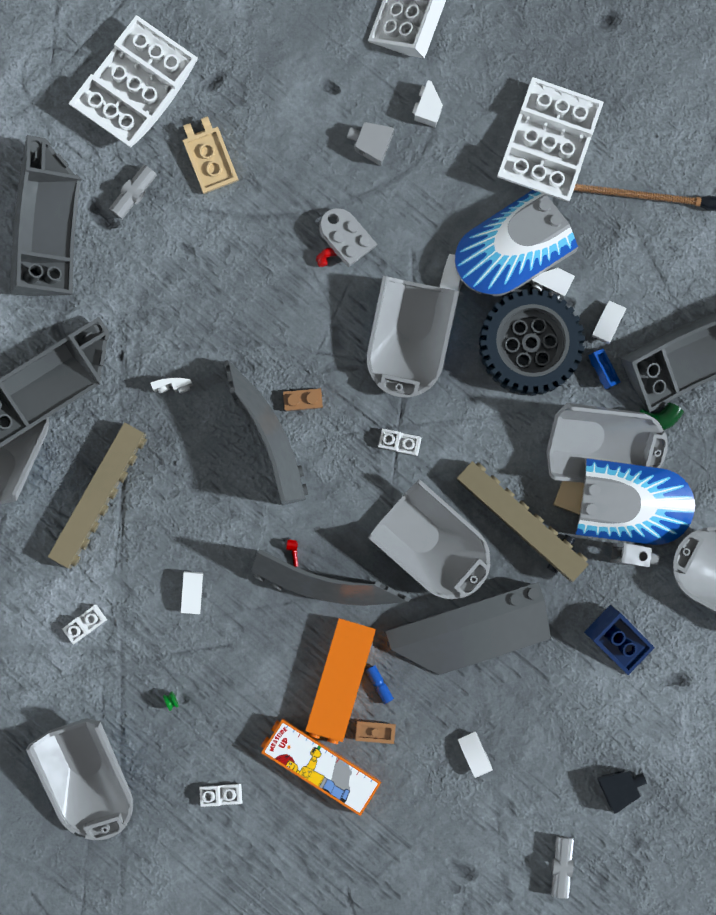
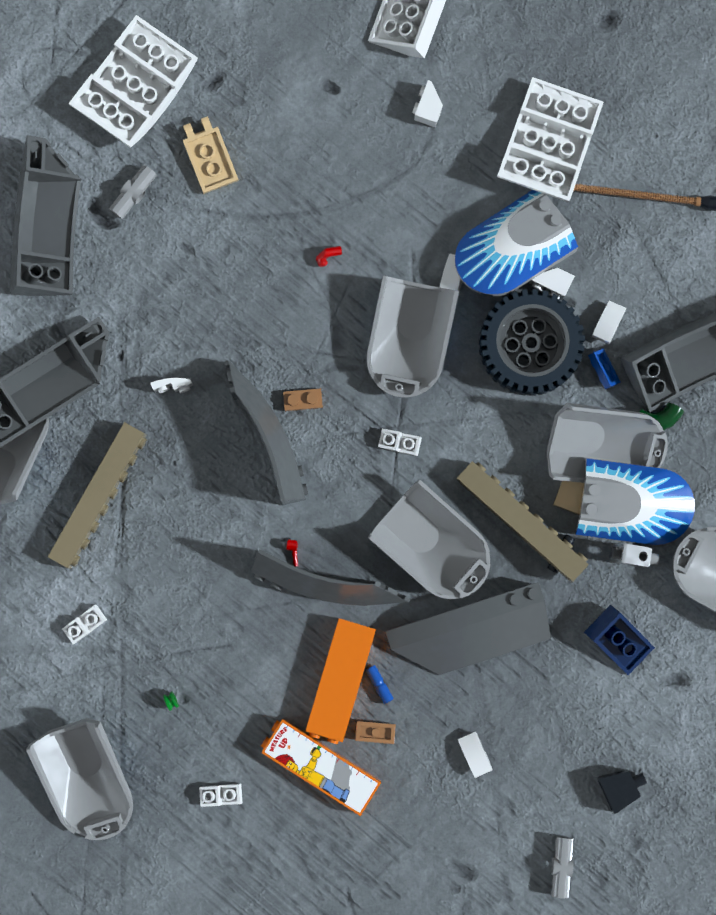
white slope [181,571,203,614] -> none
light grey plate [319,208,377,267] -> none
light grey torso [347,122,394,166] -> none

